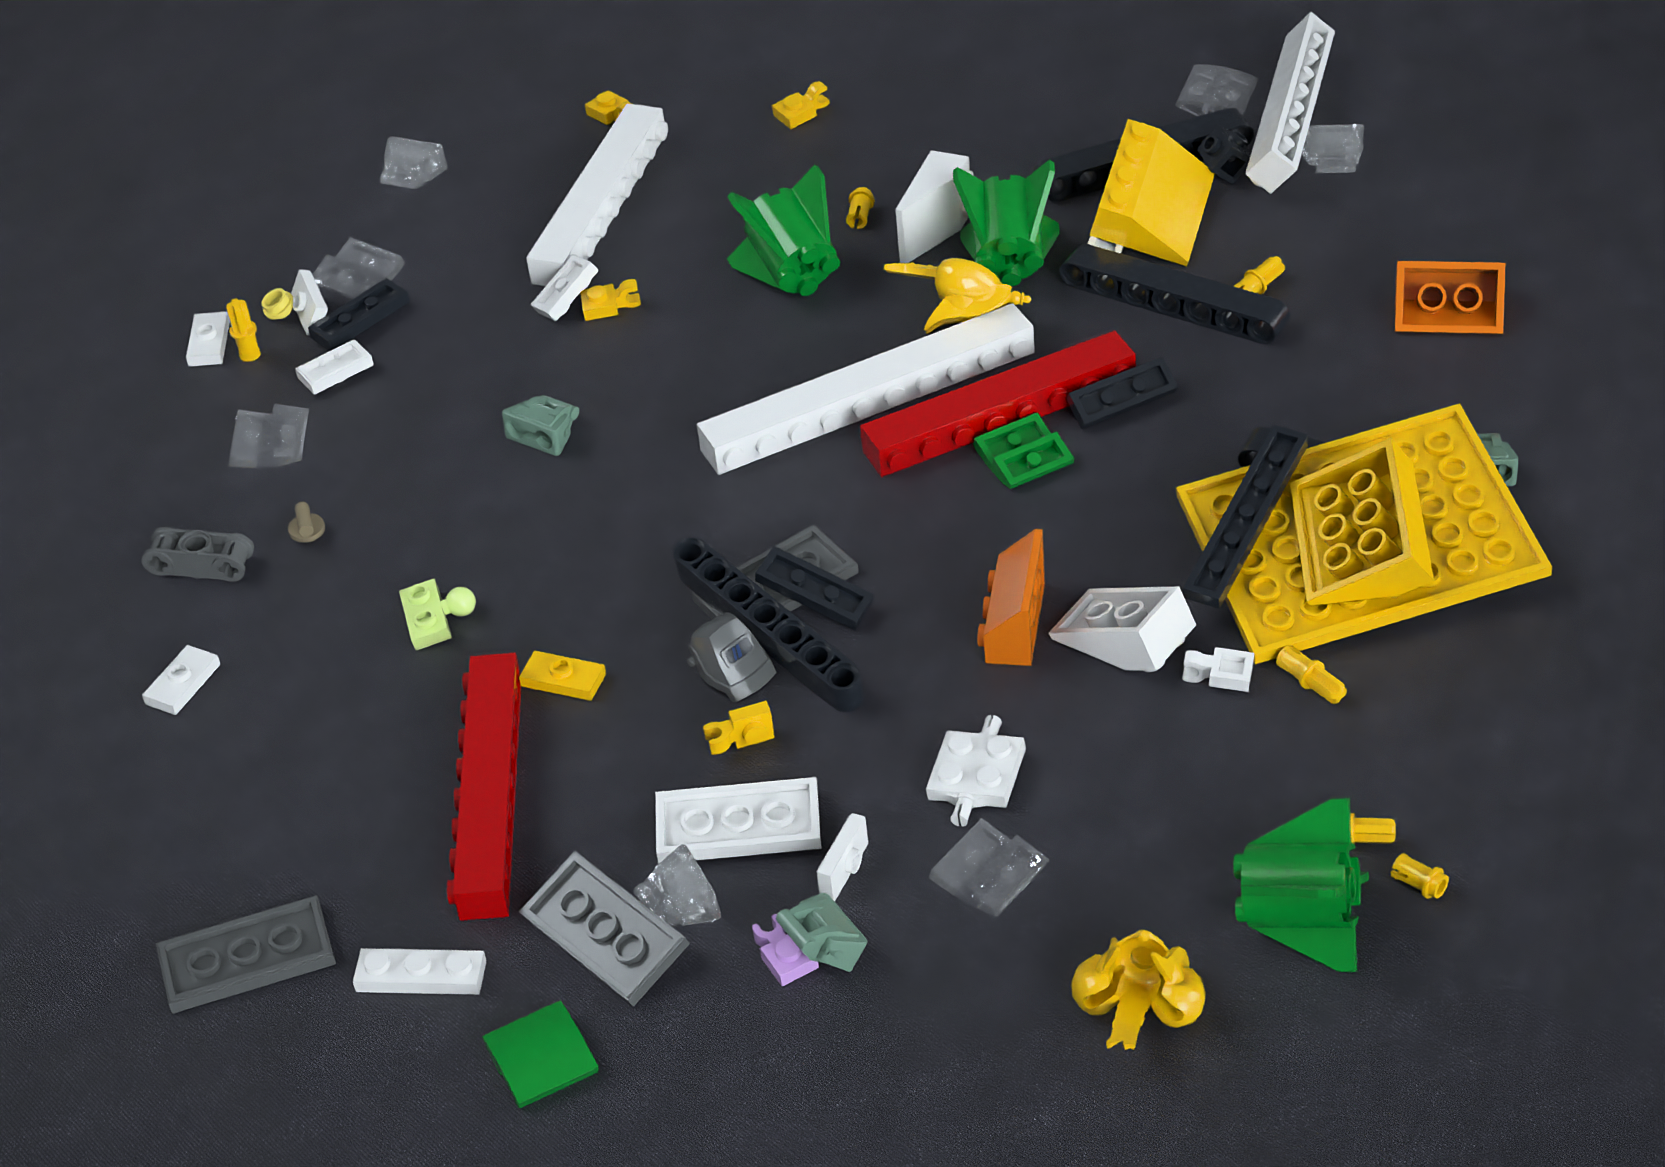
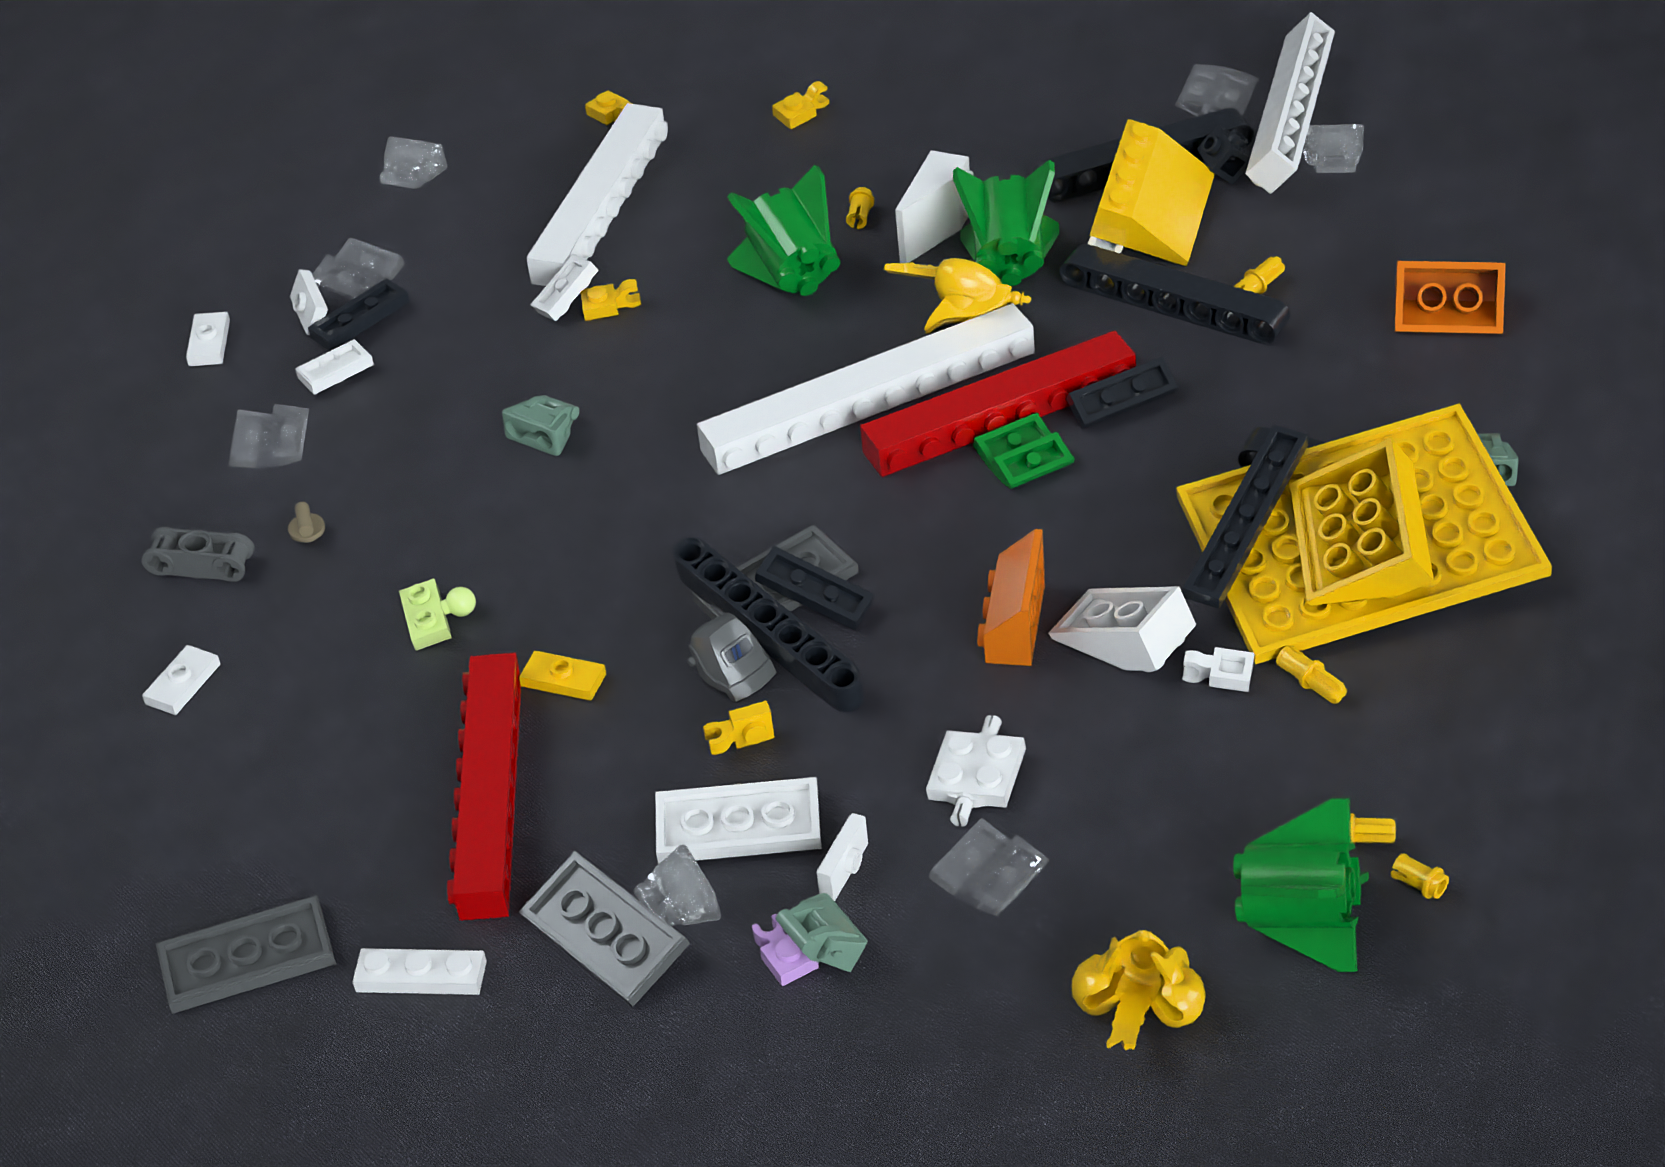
yellow axle [226,298,261,362] -> none
light yellow plate [262,288,293,320] -> none
green slope [482,1000,598,1109] -> none

